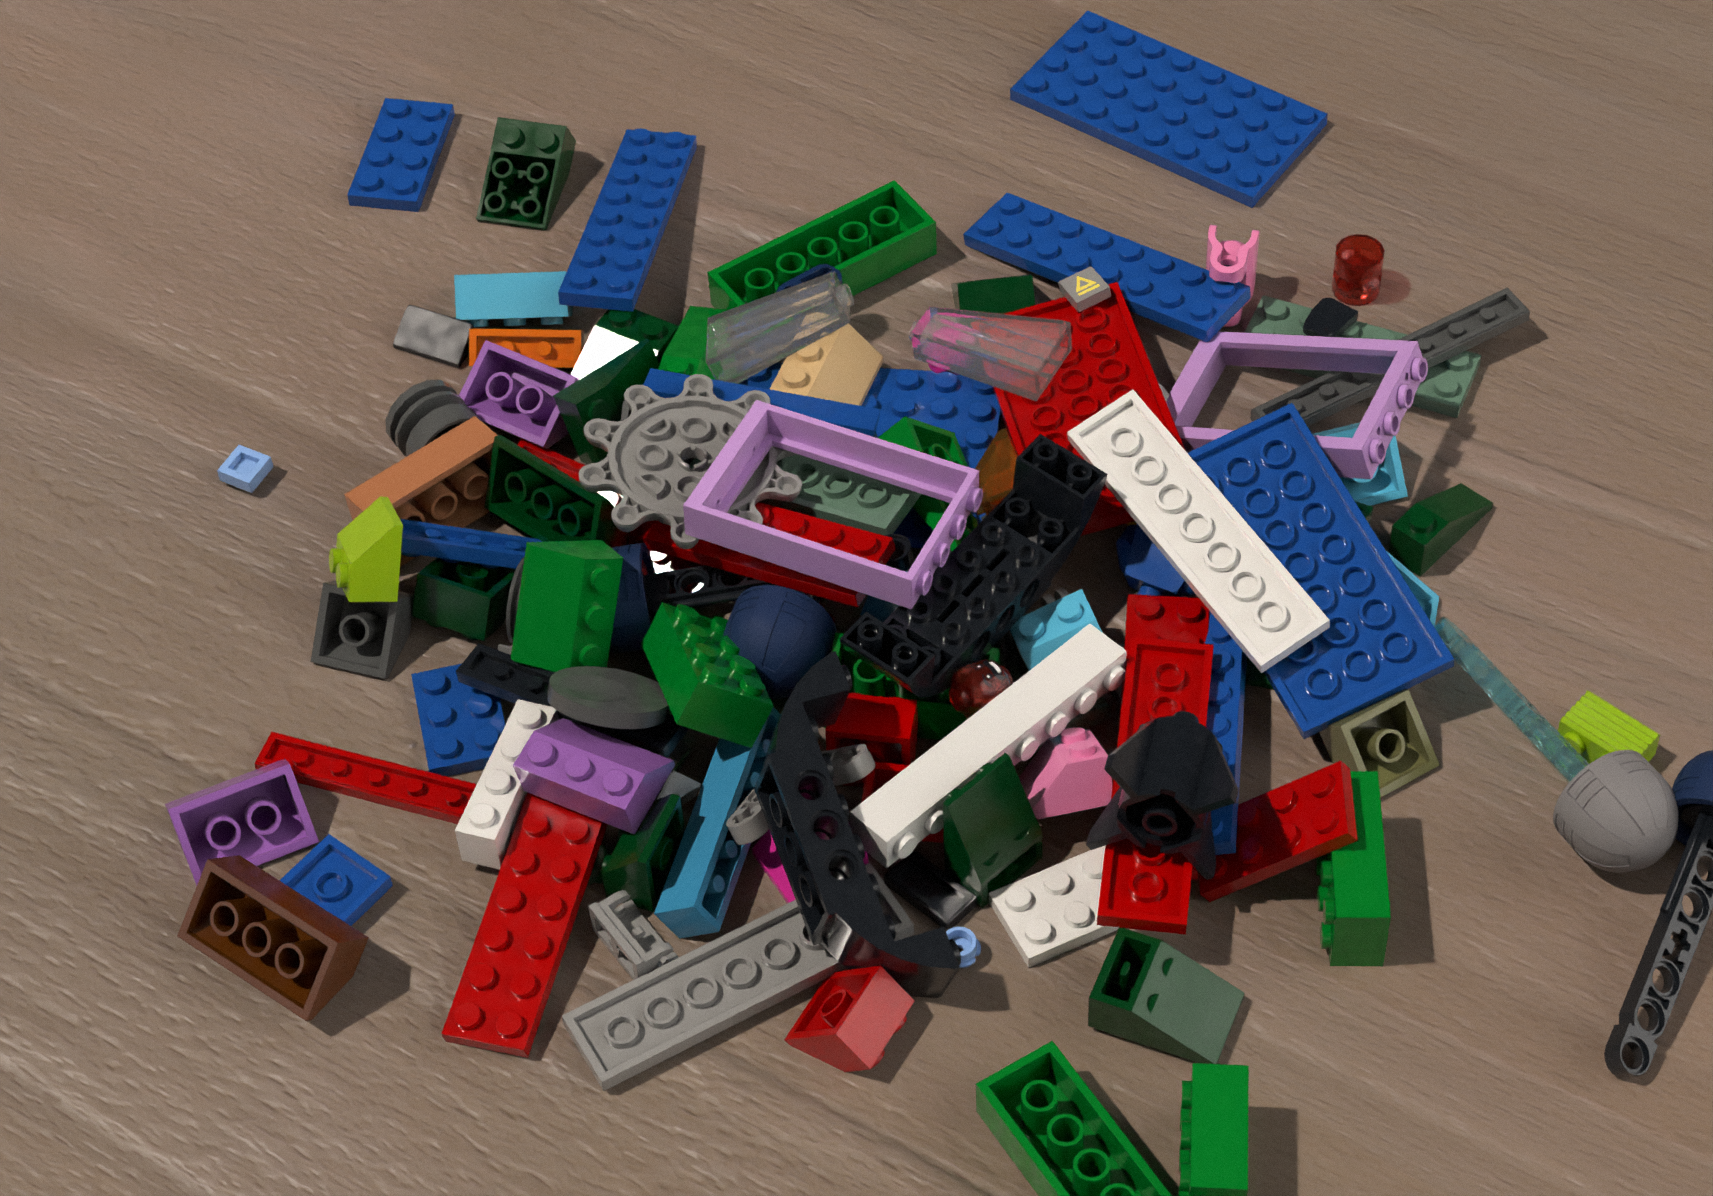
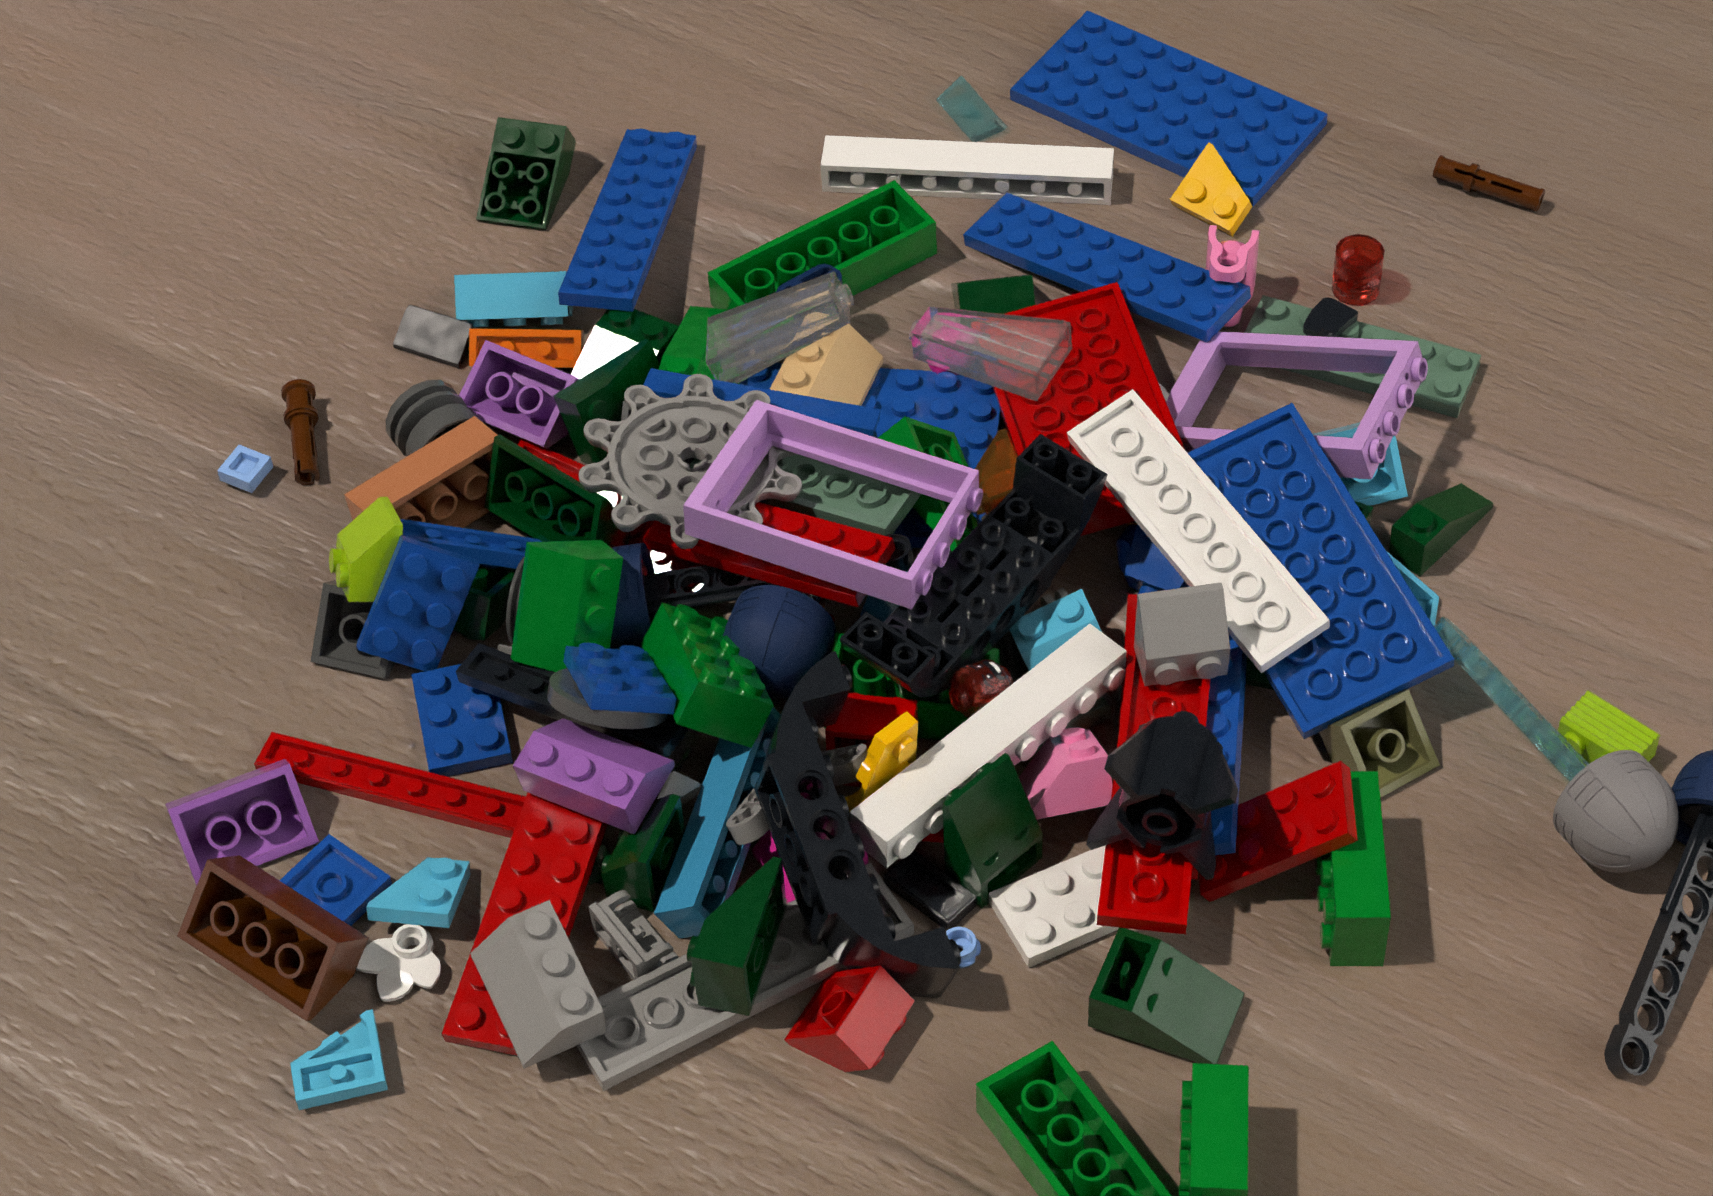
blue plate [347,98,455,212] -> none
white brick [455,699,559,870] -> none
light grey tile [1058,266,1111,312] -> none
dark grey tile [1250,287,1530,427] -> none
none -> reddish brown pin [281,379,320,485]
none -> medium azure wing [290,1009,388,1110]
none -> blue plate [356,535,480,671]
none -> white plate [356,924,441,1002]
none -> medium azure wing [366,857,471,928]
none -> light grey slope [470,900,606,1069]
none -> blue plate [563,642,676,714]
none -> dark green slope [687,856,787,1016]
none -> white brick [820,135,1114,205]
none -> yellow wing [845,711,919,813]
none -> clear light blue slope [936,75,1008,142]
none -> light grey slope [1134,582,1230,686]
none -> yellow wing [1170,142,1253,237]
none -> reddish brown pin [1433,155,1545,212]

